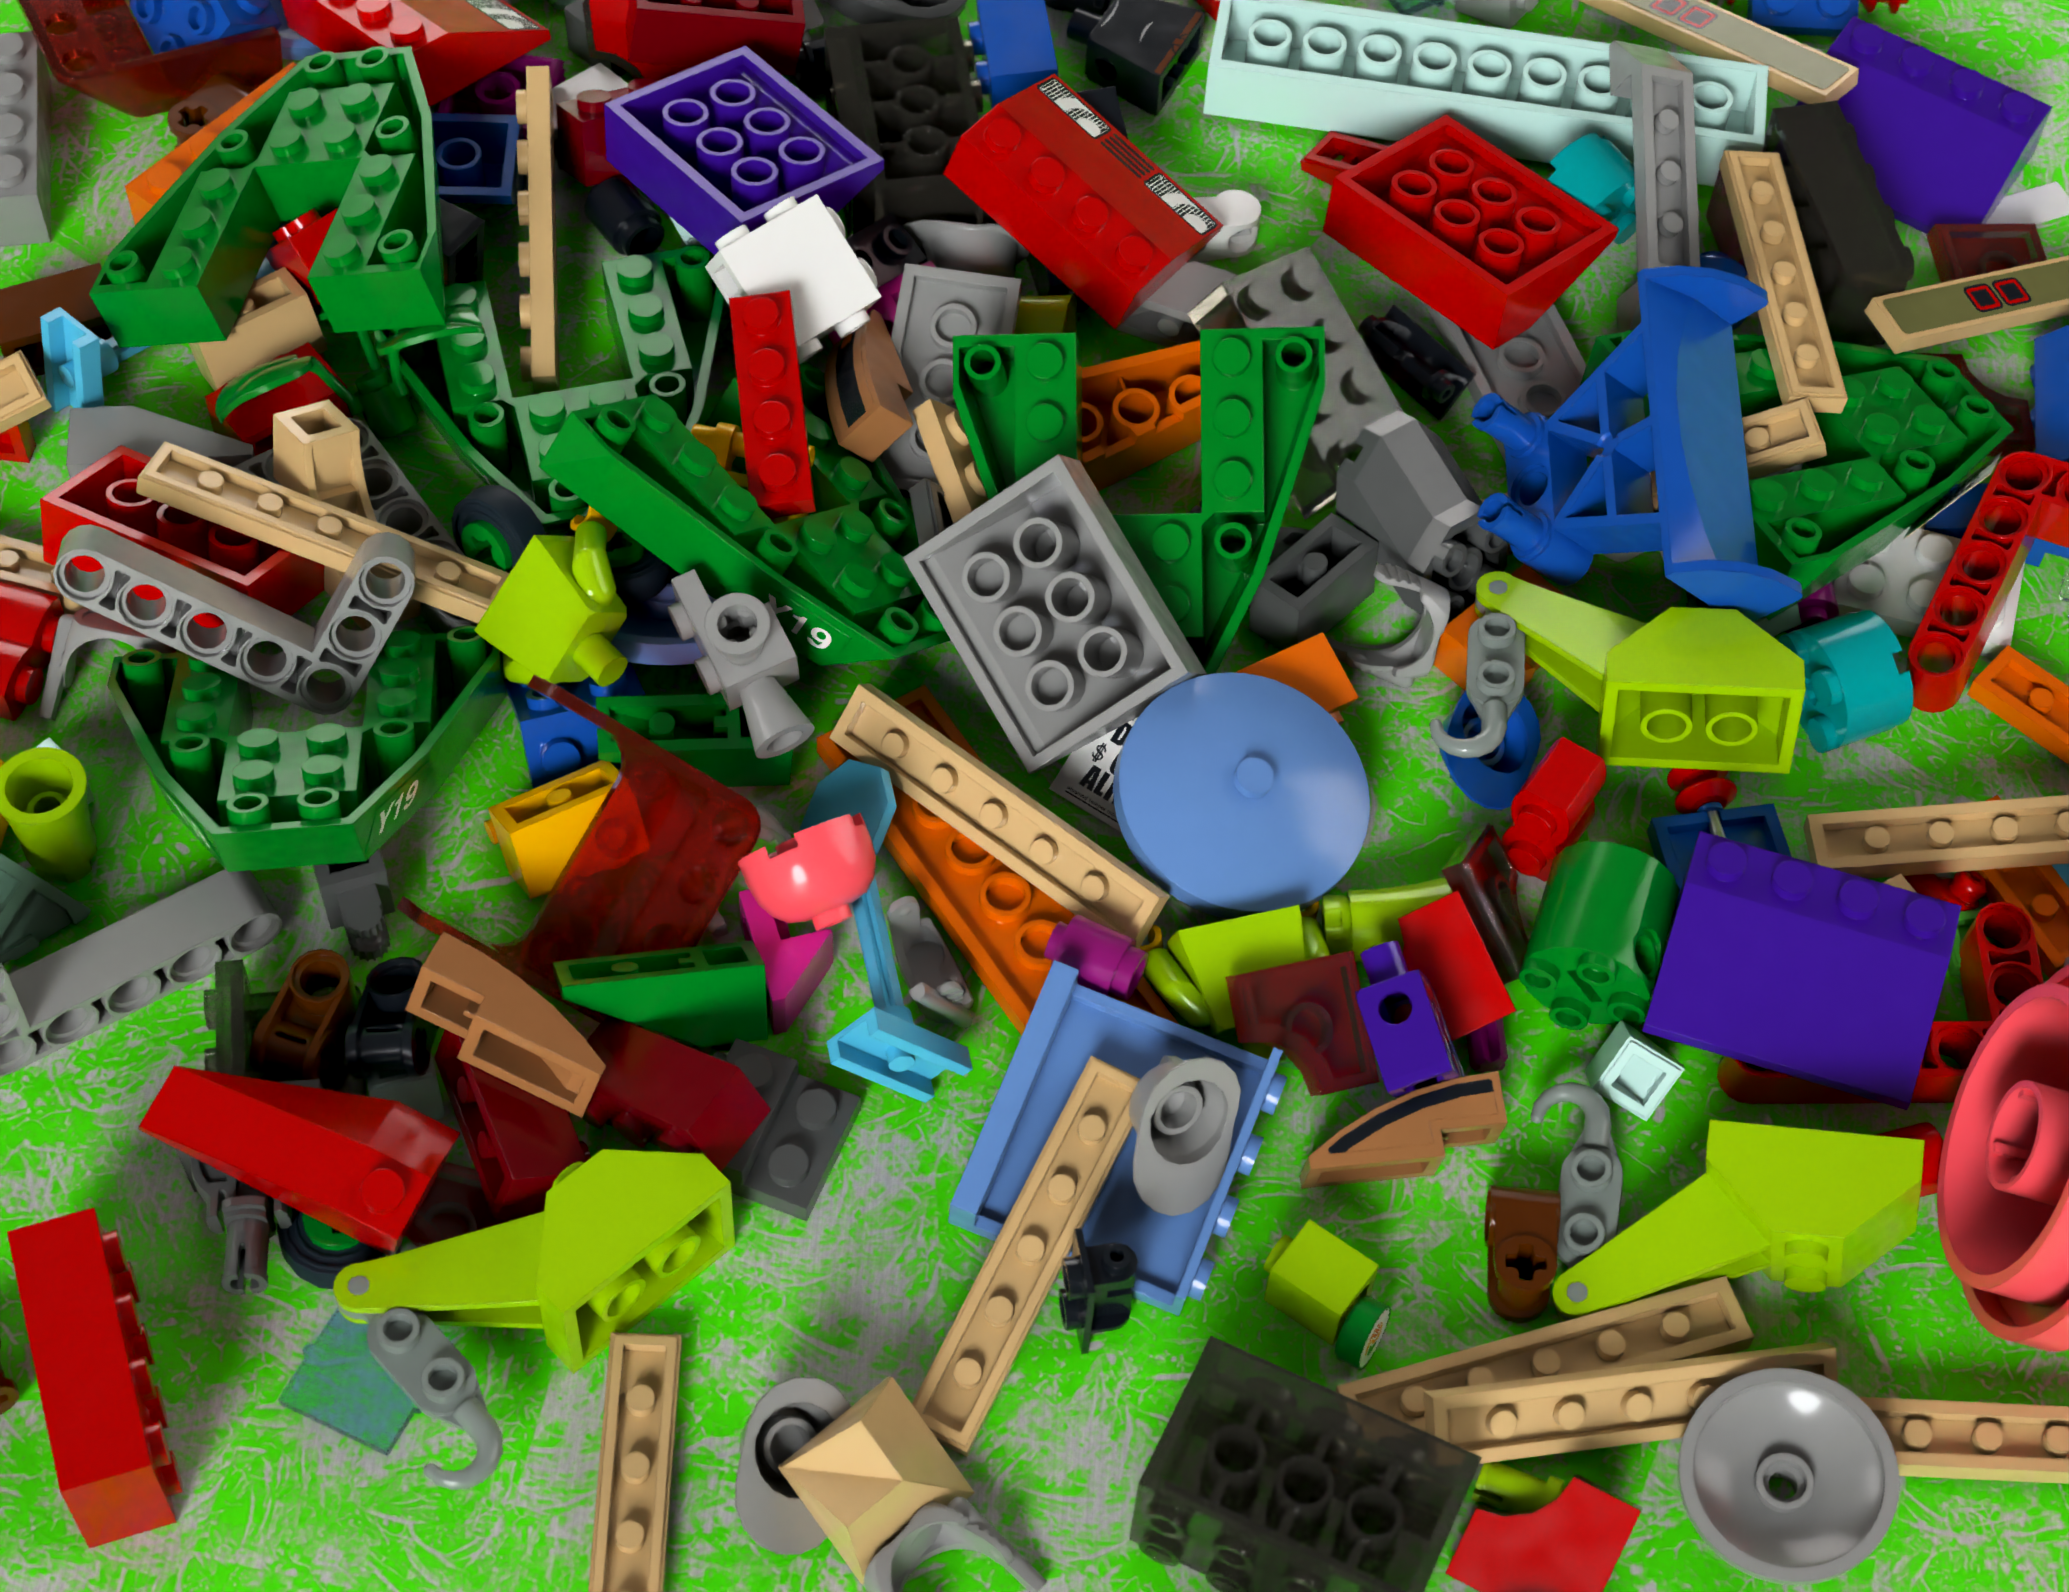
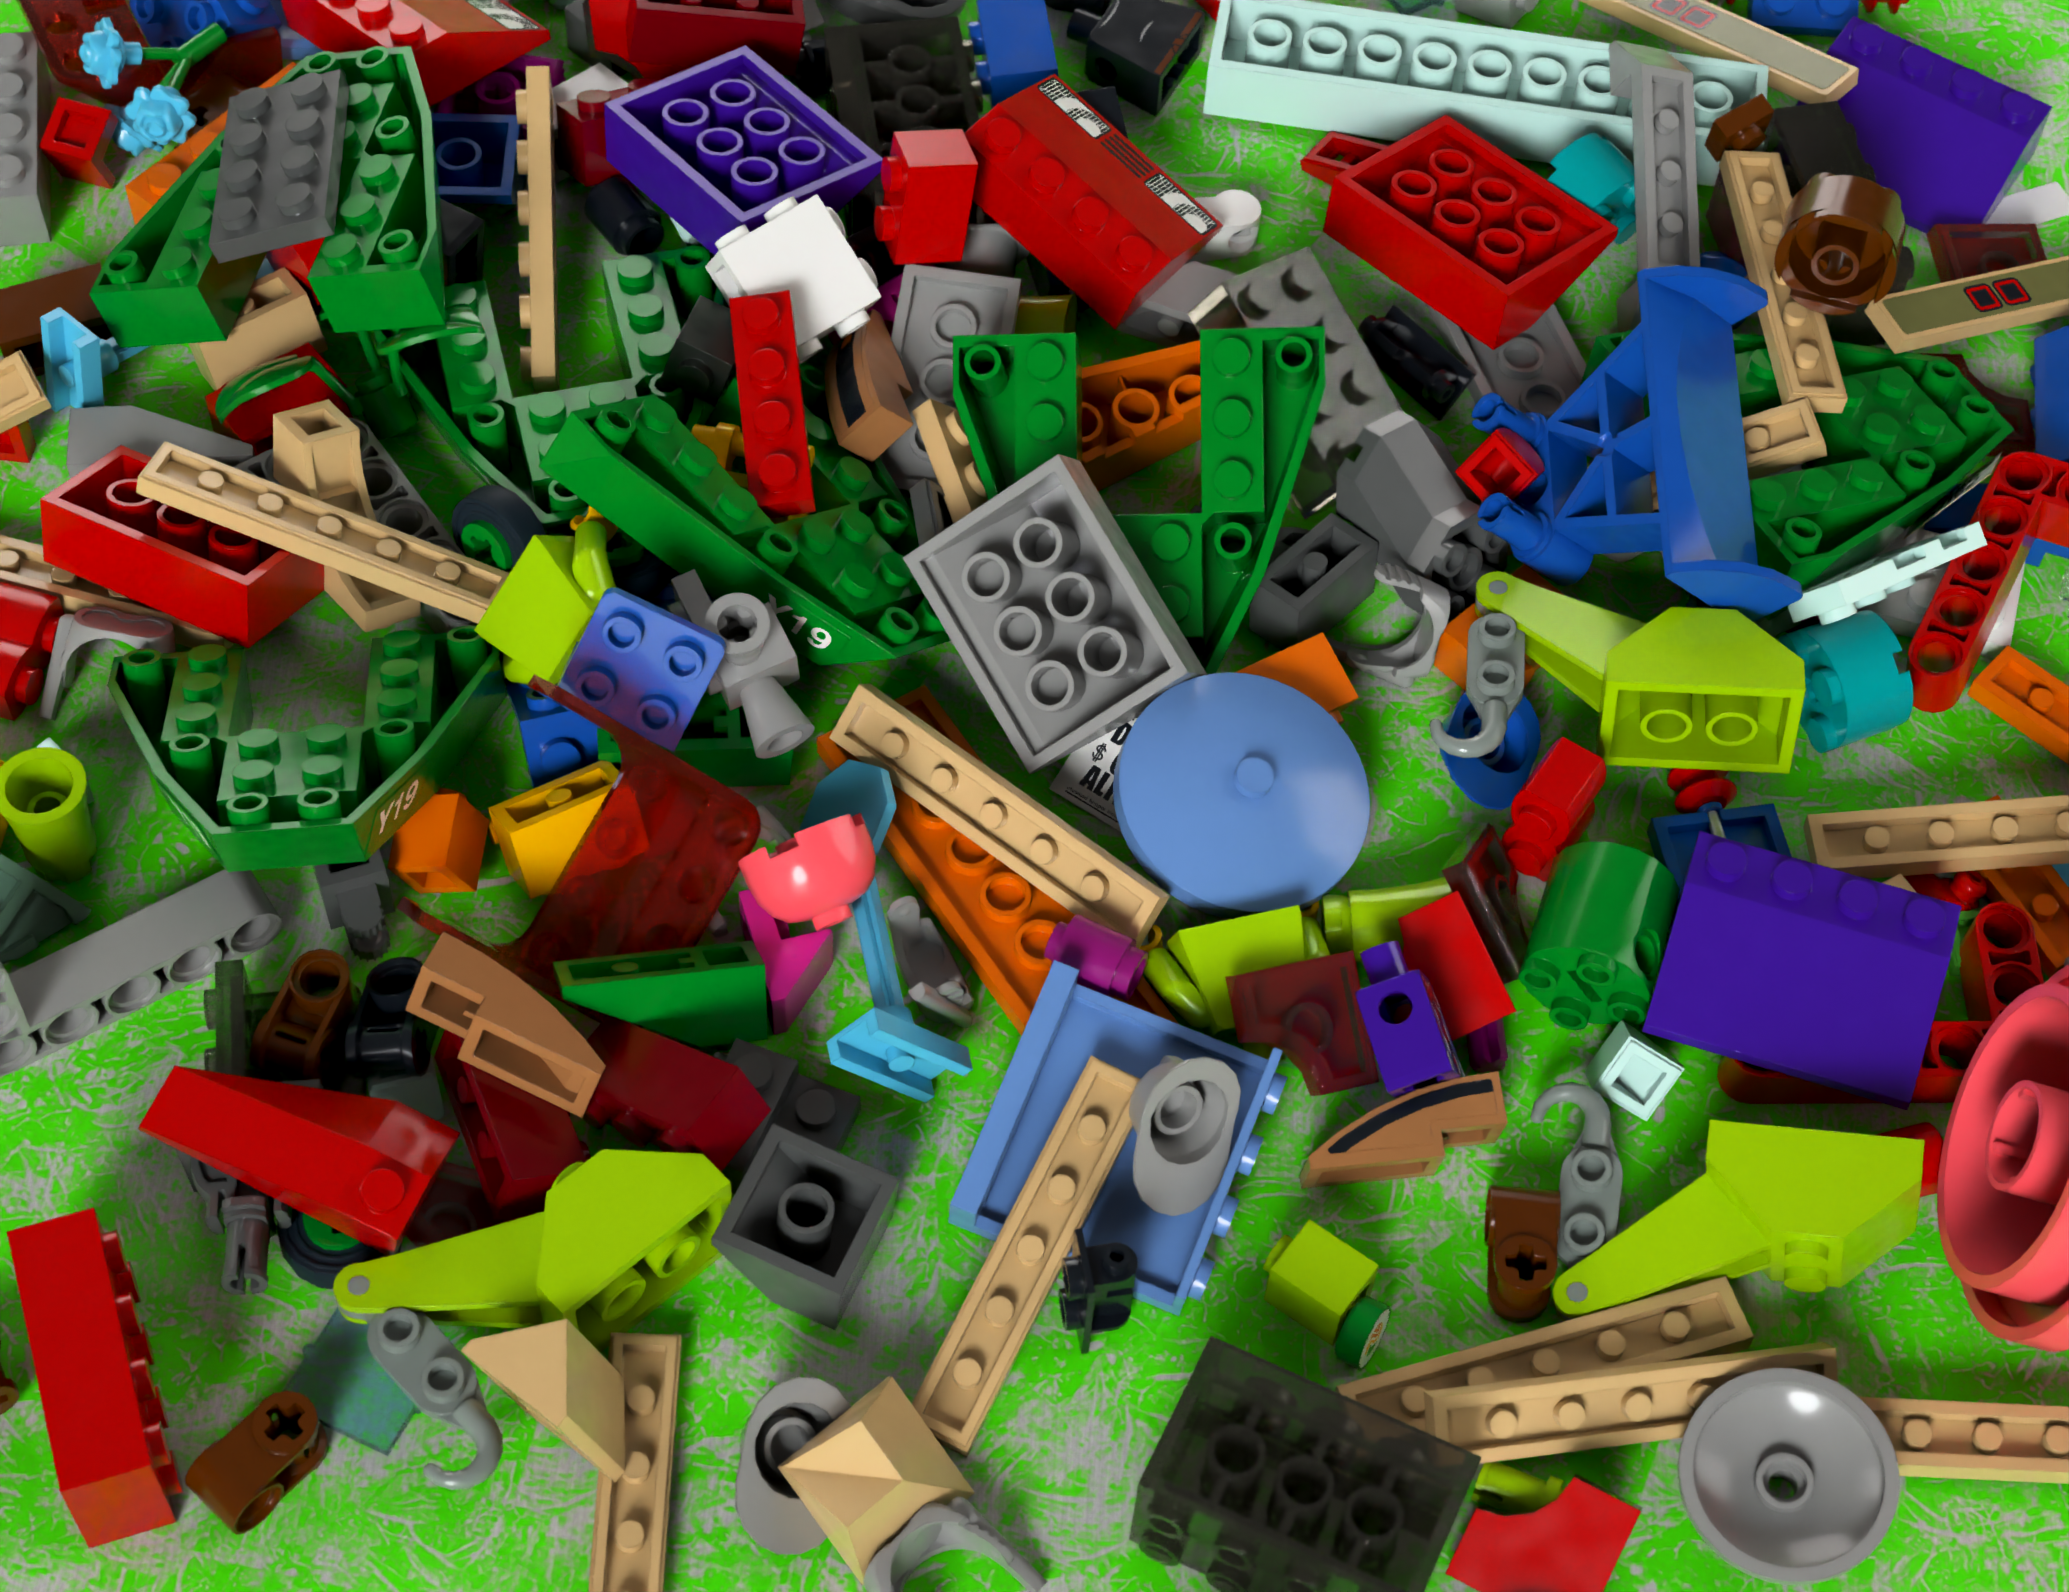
light grey beam [53,524,416,715] -> none
none -> red panel [39,97,119,189]
none -> medium azure plant [79,17,227,157]
none -> reddish brown piece [185,1391,329,1535]
none -> dark grey plate [209,69,349,264]
none -> orange brick [387,788,489,893]
none -> tan slope [461,1319,625,1483]
none -> blue bracket [553,587,726,752]
none -> pearl dark grey brick [660,295,736,407]
none -> dark grey slope [711,1124,900,1330]
none -> red brick [874,129,978,265]
none -> red brick [1454,427,1545,502]
none -> reddish brown plate [1704,93,1774,162]
none -> reddish brown brick [1774,172,1905,315]
none -> light aqua wing [1787,521,1988,625]

